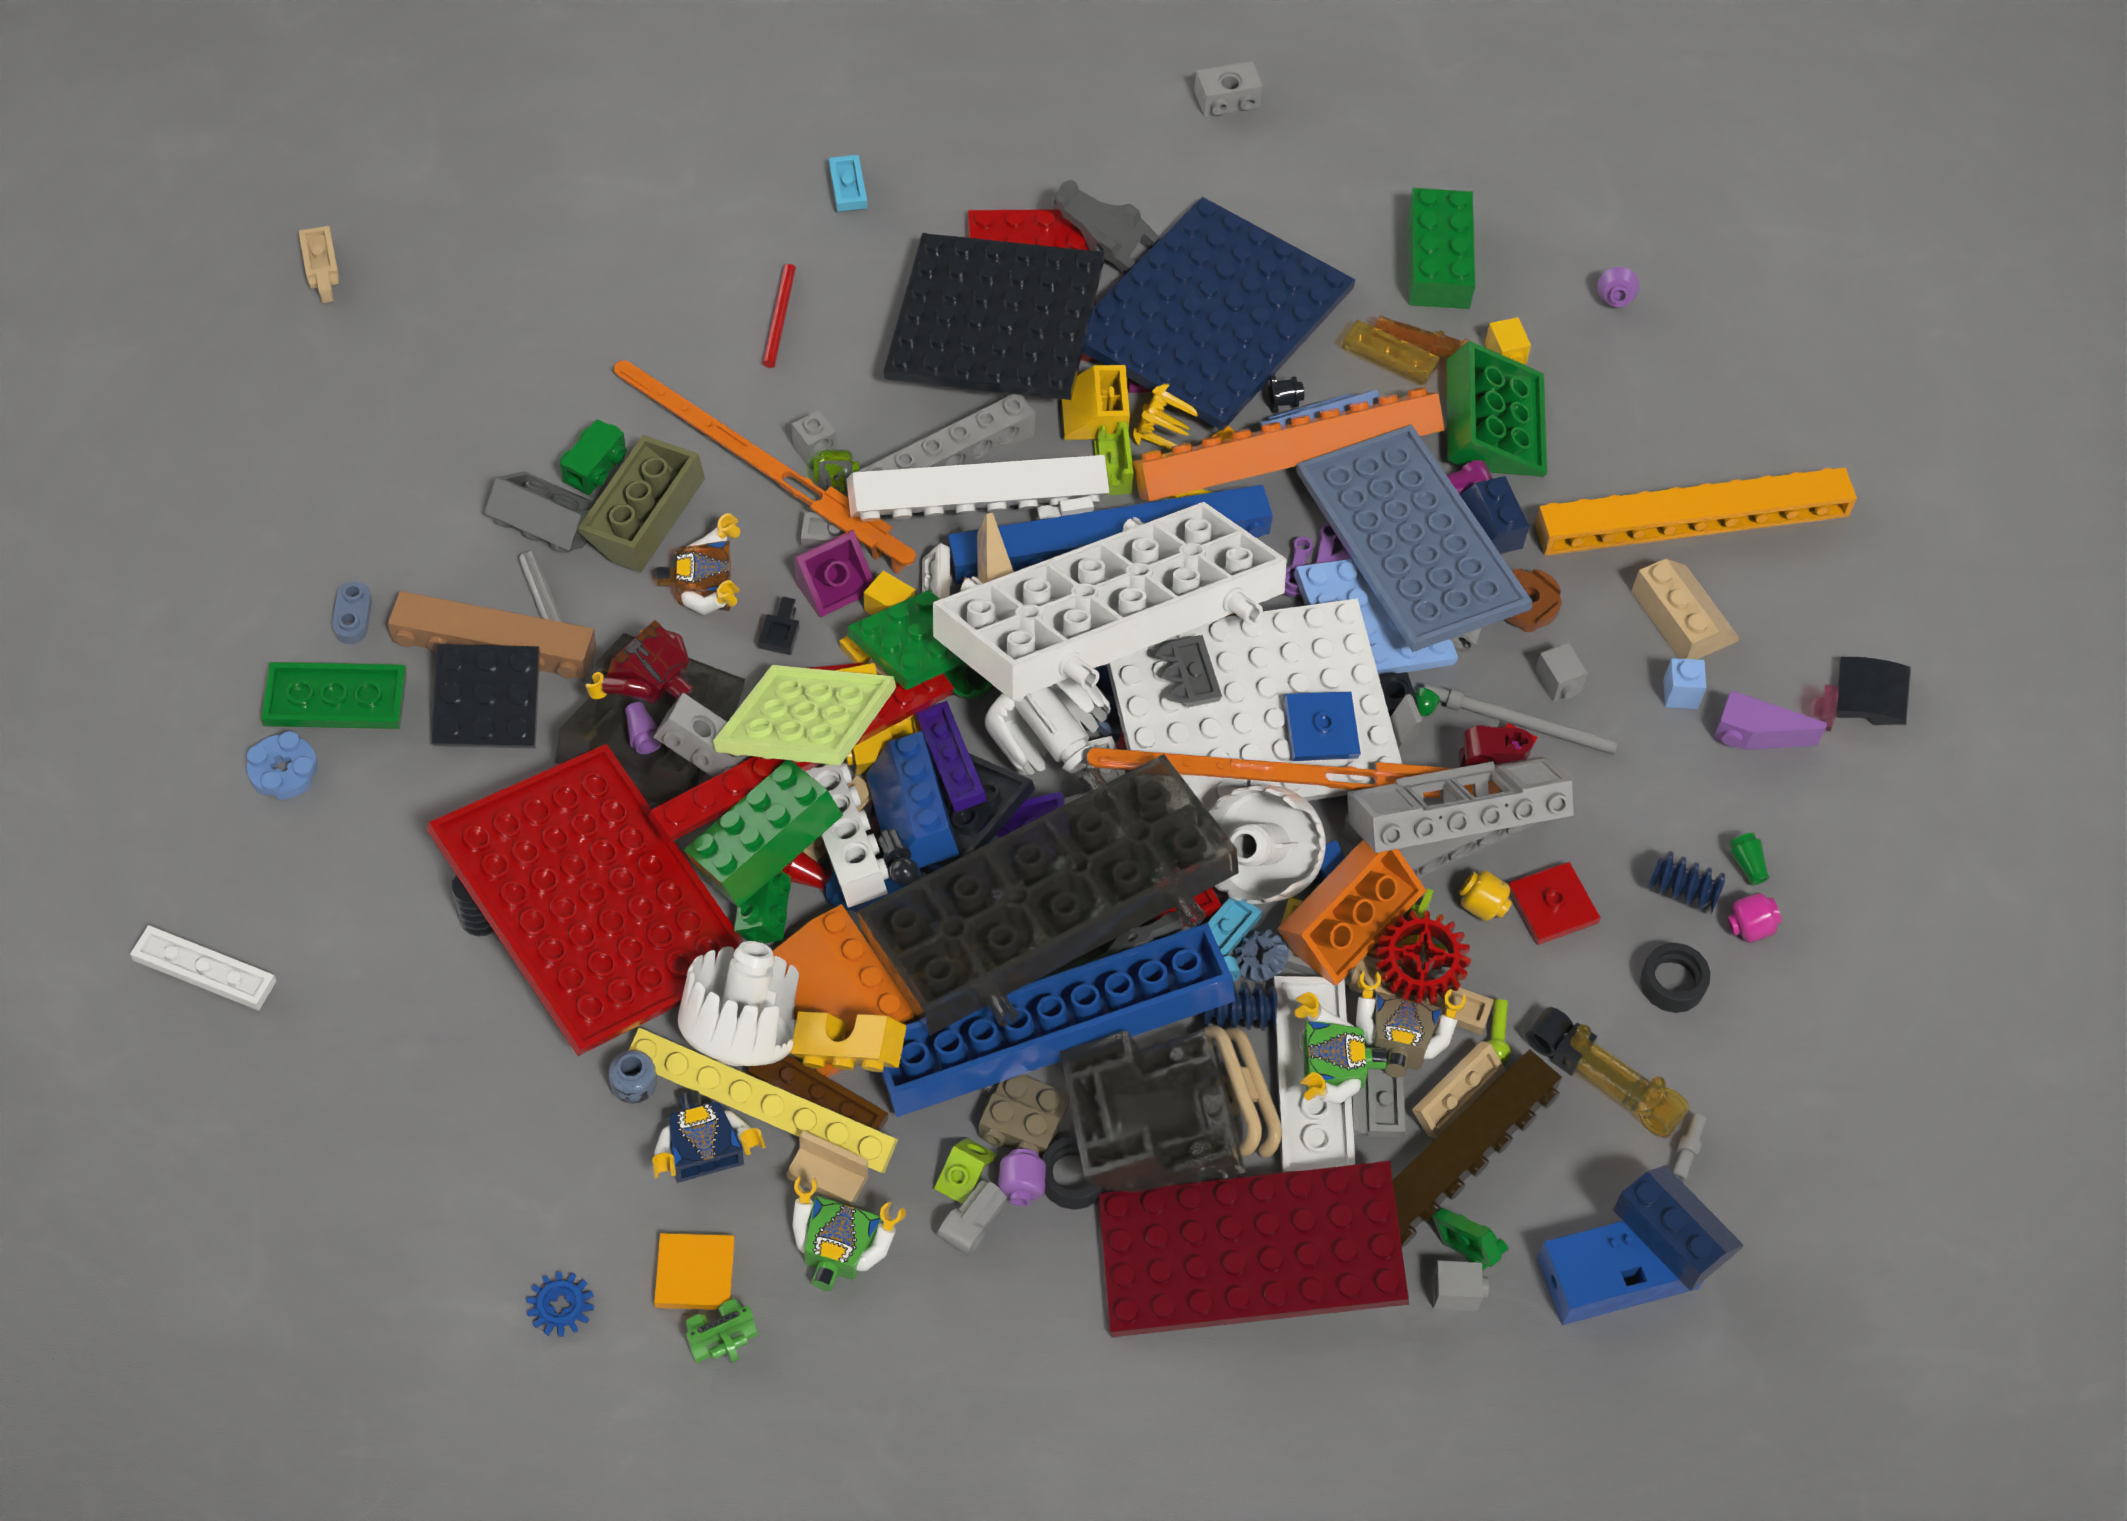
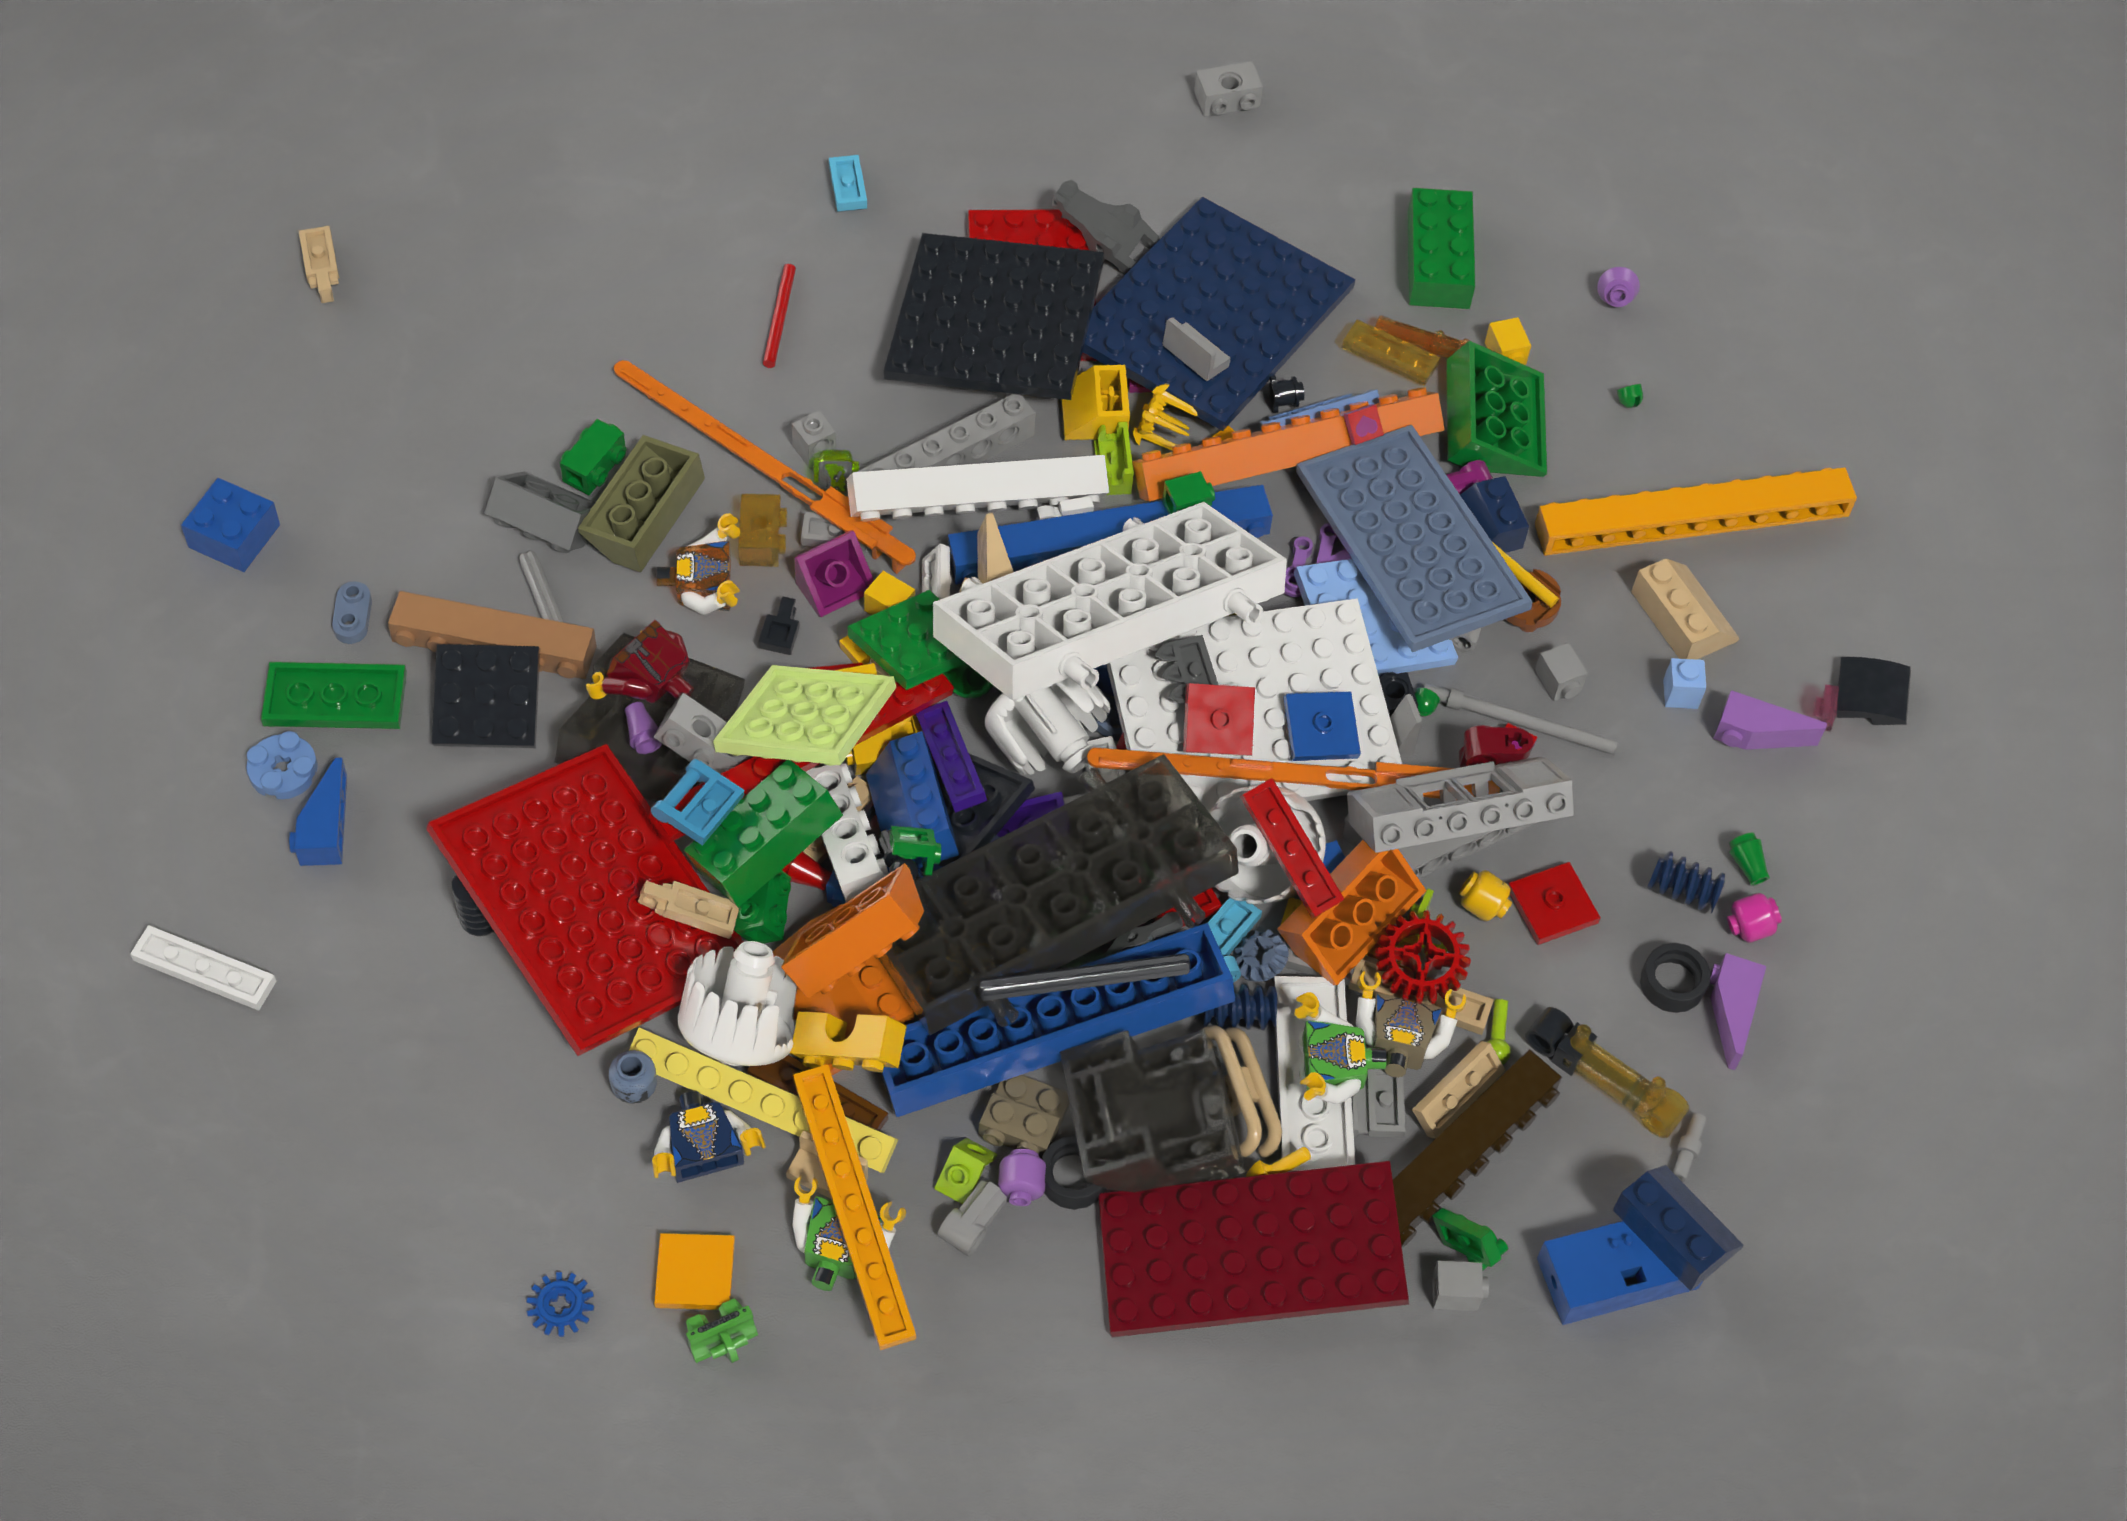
none -> blue brick [181,478,280,572]
none -> blue slope [289,757,347,866]
none -> tan hinge [638,881,739,939]
none -> dark azure plate [651,759,745,846]
none -> clear yellow brick [738,494,787,567]
none -> orange slope [781,863,924,999]
none -> light orange plate [793,1064,916,1351]
none -> green bracket [889,826,941,876]
none -> black axle [978,953,1191,1001]
none -> green brick [1162,471,1215,514]
none -> light grey panel [1163,317,1231,381]
none -> plate [1183,683,1255,756]
none -> red plate [1240,778,1345,919]
none -> yellow bar [1246,1147,1311,1177]
none -> tile [1343,404,1384,445]
none -> yellow bar [1492,542,1559,608]
none -> green hinge [1617,384,1643,408]
none -> medium lavender slope [1710,953,1766,1070]

